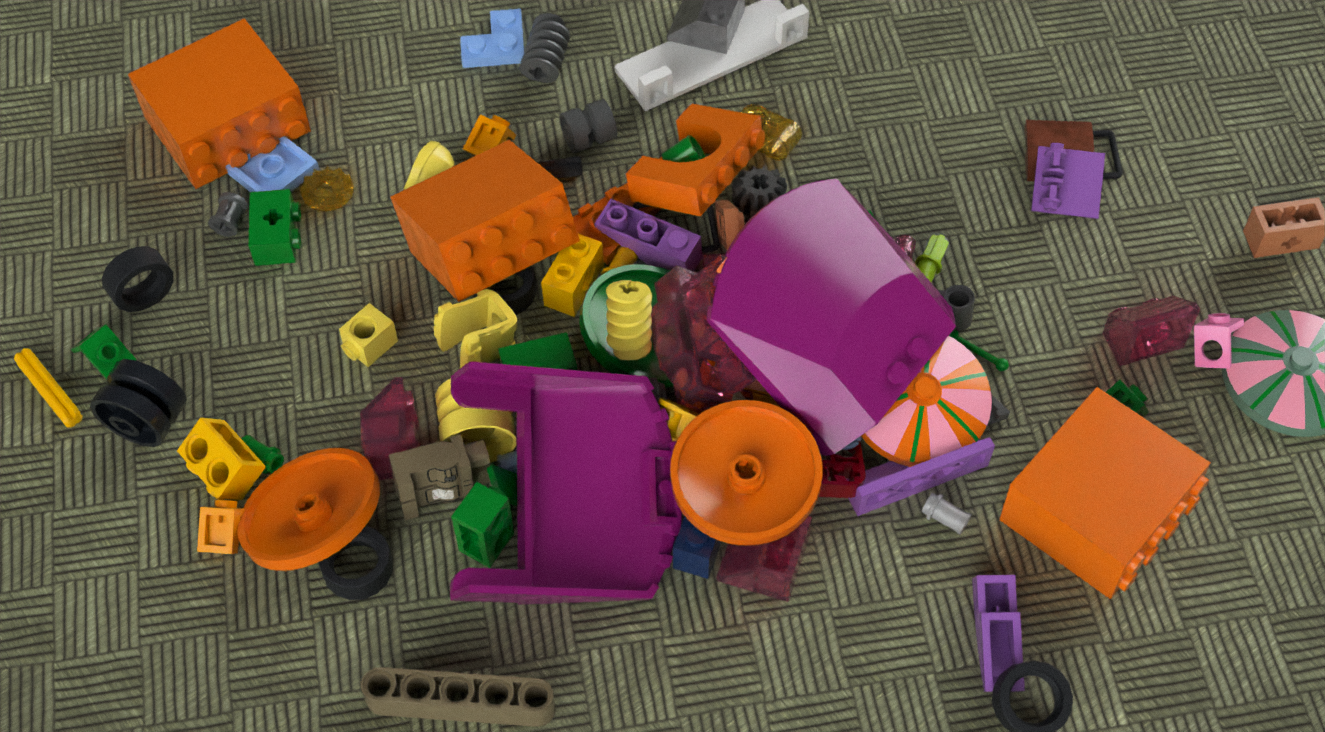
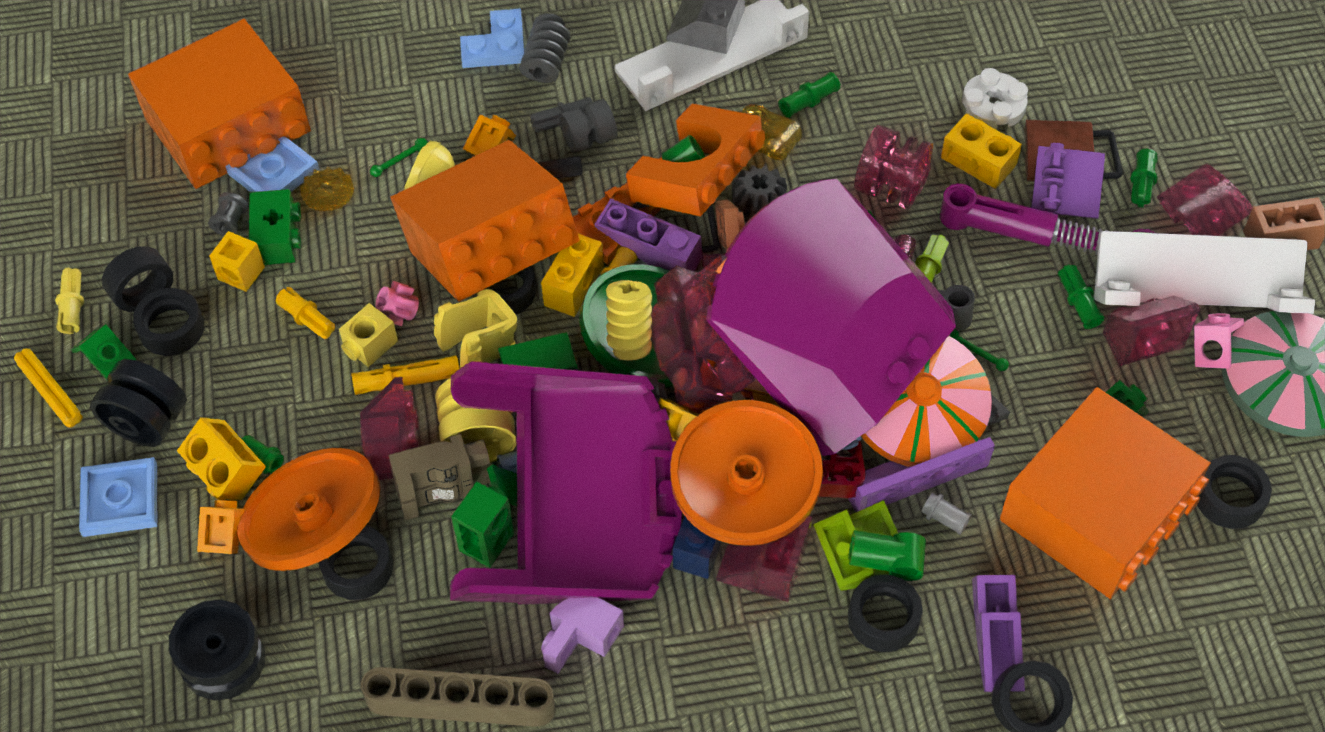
none -> light yellow axle [55,267,84,334]
none -> light blue plate [79,457,157,537]
none -> black tyre [133,288,204,356]
none -> black wheel [169,599,265,701]
none -> yellow brick [209,231,265,292]
none -> yellow axle [276,287,335,339]
none -> yellow pin [351,355,459,395]
none -> green hinge [370,138,428,177]
none -> bright pink gear [375,281,419,326]
none -> dark grey axle [530,97,593,132]
none -> lavender brick [541,598,624,674]
none -> green pin [778,72,841,118]
none -> lime slope [813,500,898,591]
none -> green piece [848,530,926,581]
none -> black tyre [848,574,923,652]
none -> clear pink wheel [854,125,933,209]
none -> magenta piece [940,183,1155,255]
none -> yellow brick [941,113,1022,189]
none -> white plate [962,68,1028,129]
none -> green axle [1058,264,1105,329]
none -> white bracket [1094,231,1315,314]
none -> green axle [1130,148,1158,208]
none -> clear pink slope [1156,163,1253,236]
none -> black tyre [1197,455,1272,529]

